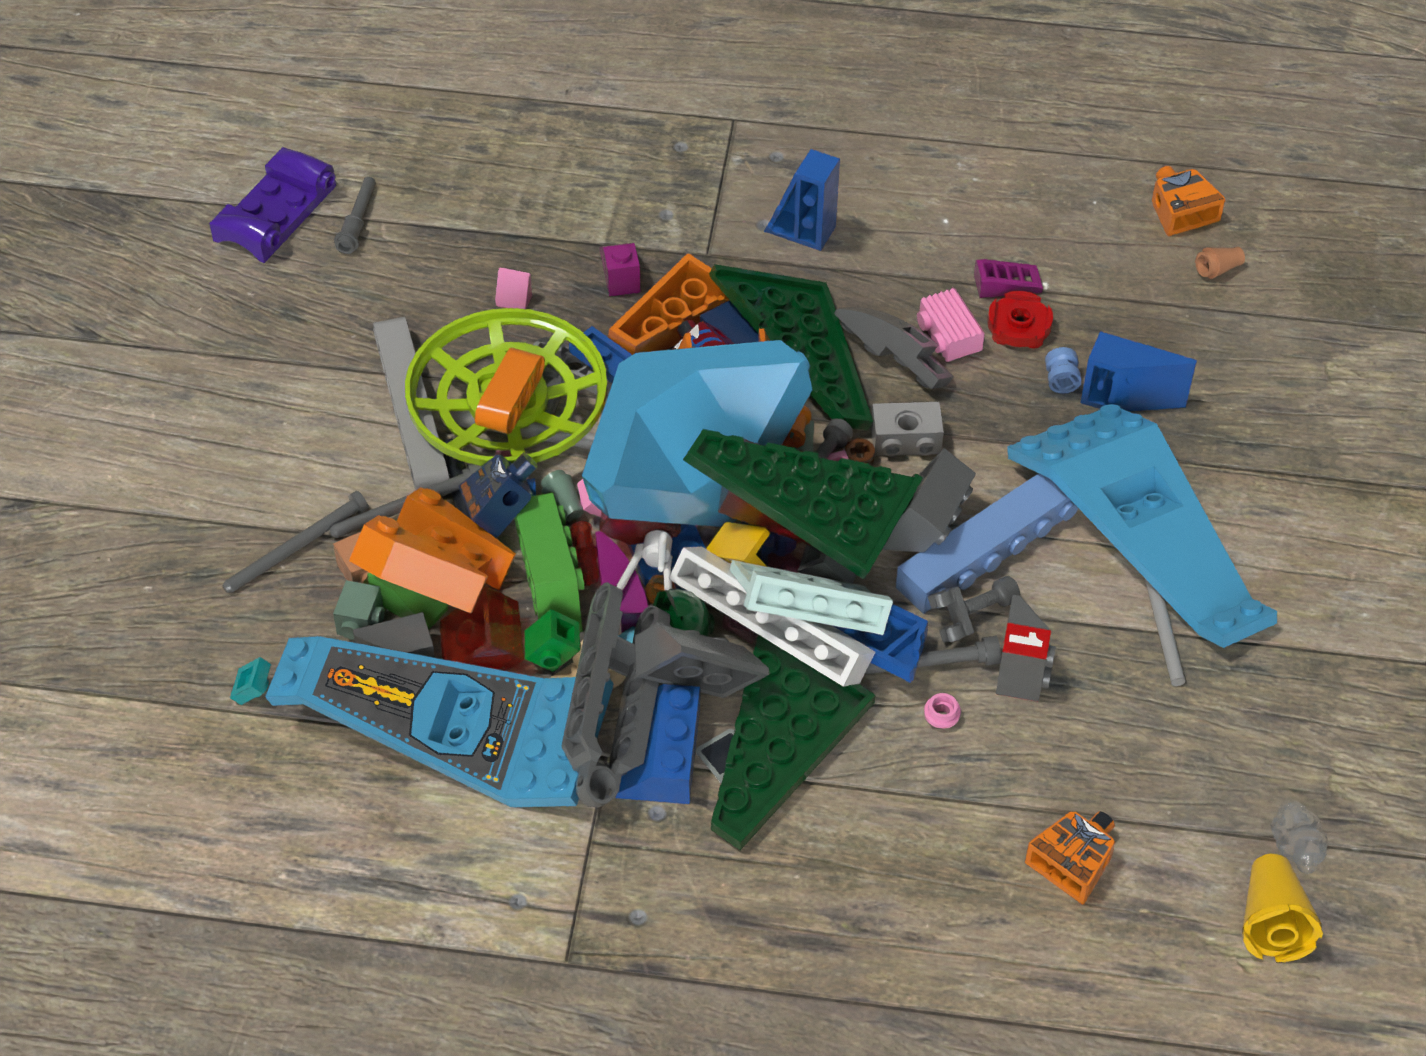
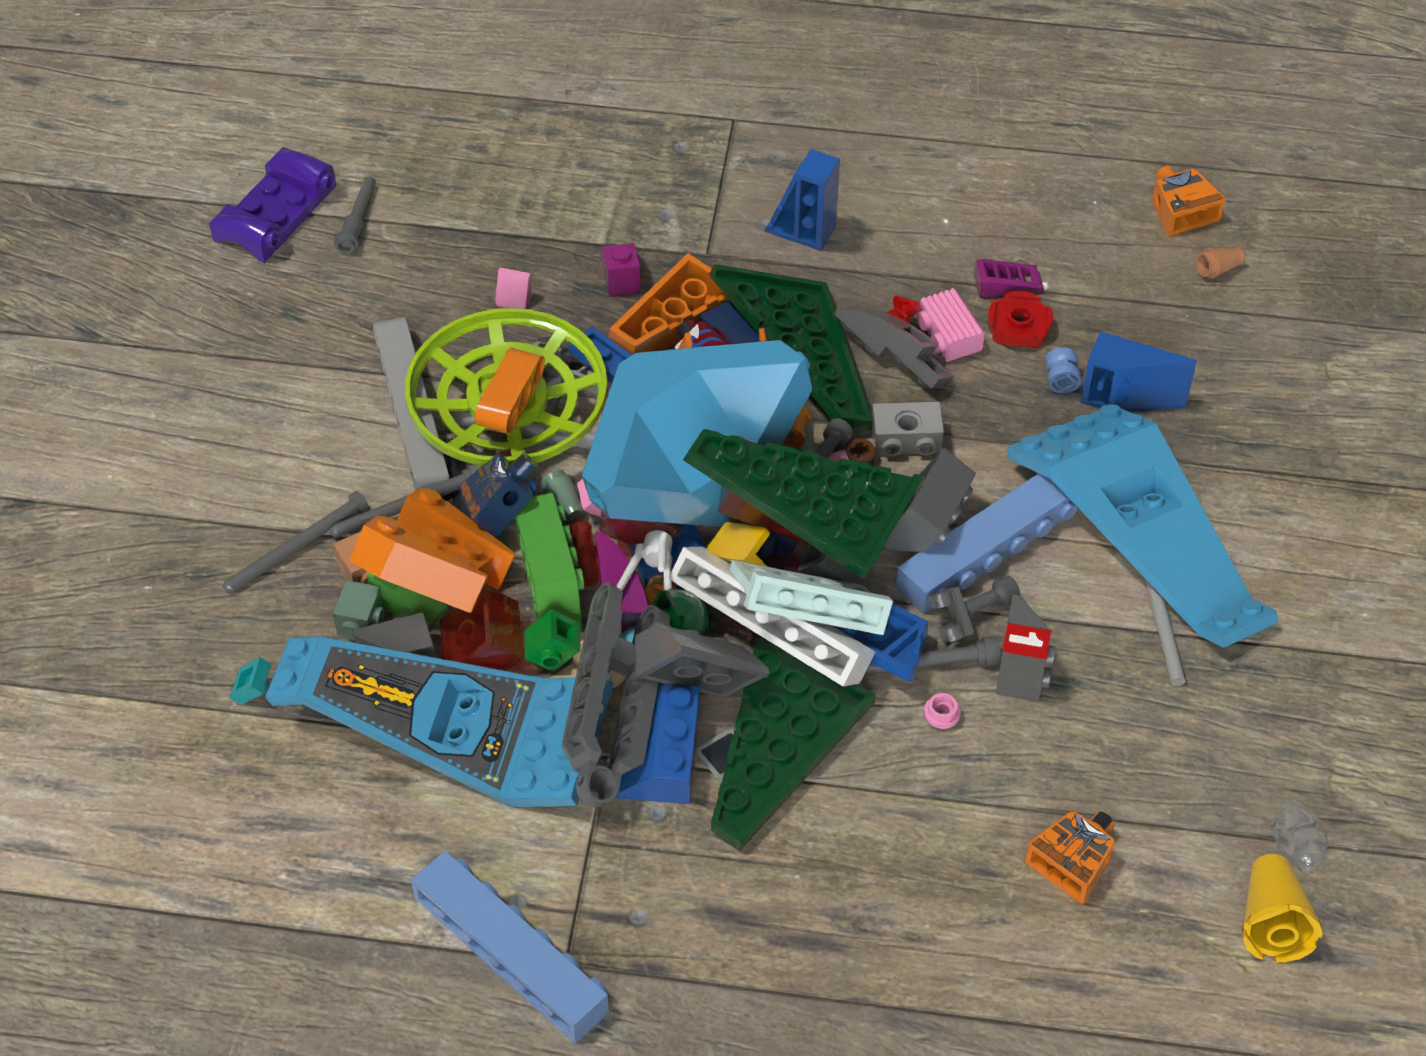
none -> medium blue brick [411,851,609,1044]
none -> red piece [887,295,921,324]

